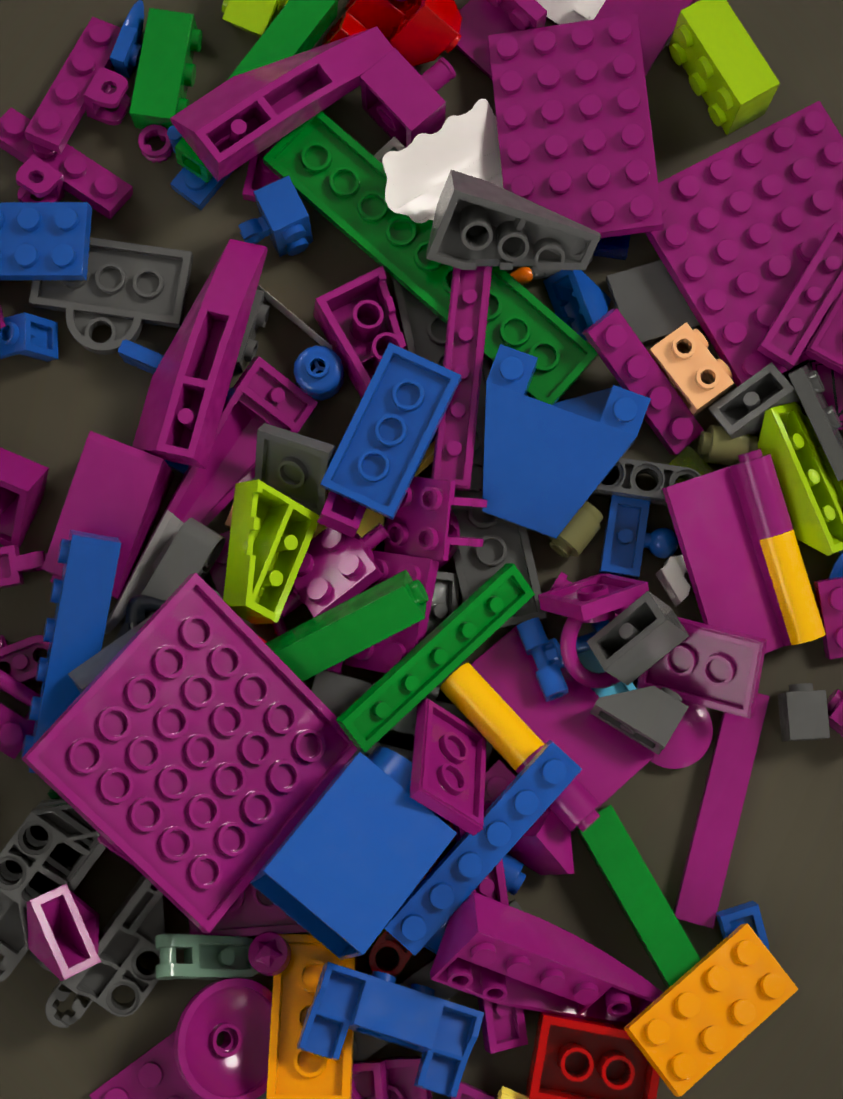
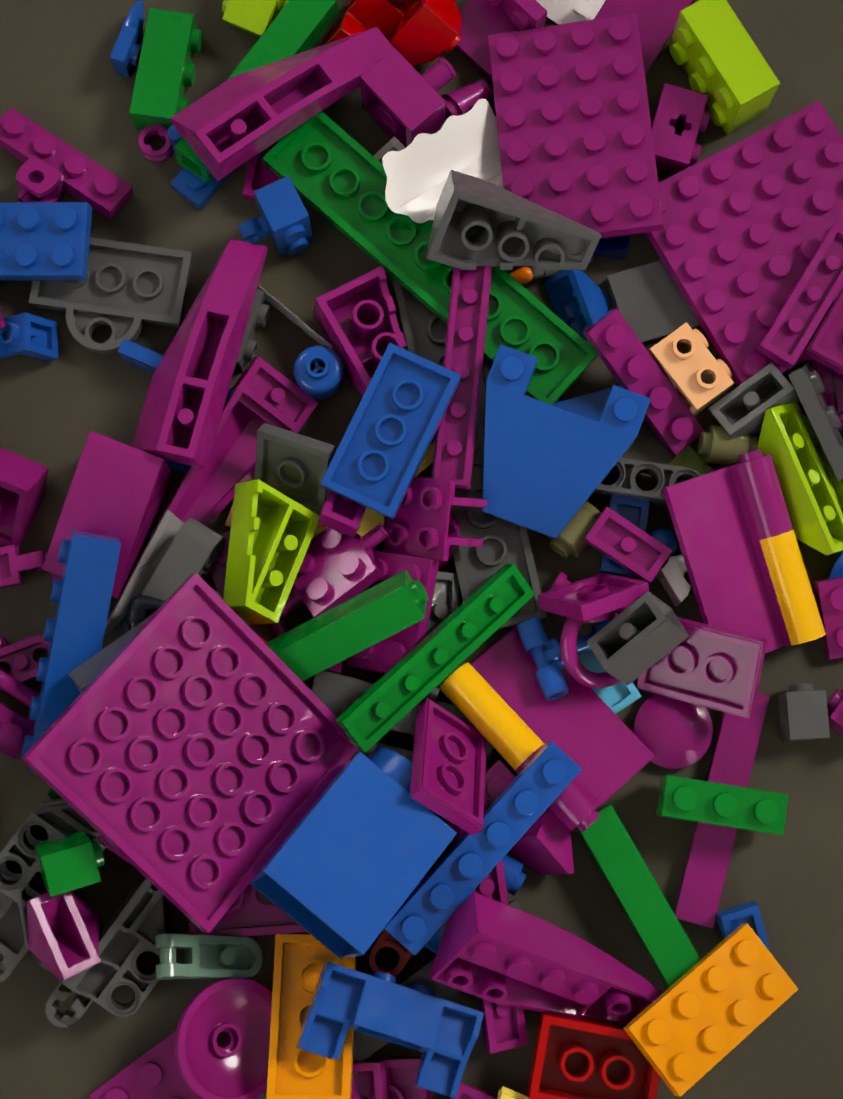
magenta plate [24,16,131,154] -> none
magenta tile [248,932,291,976] -> none
dark grey slope [590,686,689,755] -> none
none -> green brick [34,831,105,897]
none -> magenta cone [441,79,493,121]
none -> magenta plate [583,507,672,585]
none -> magenta brick [651,83,711,175]
none -> green brick [655,775,789,835]

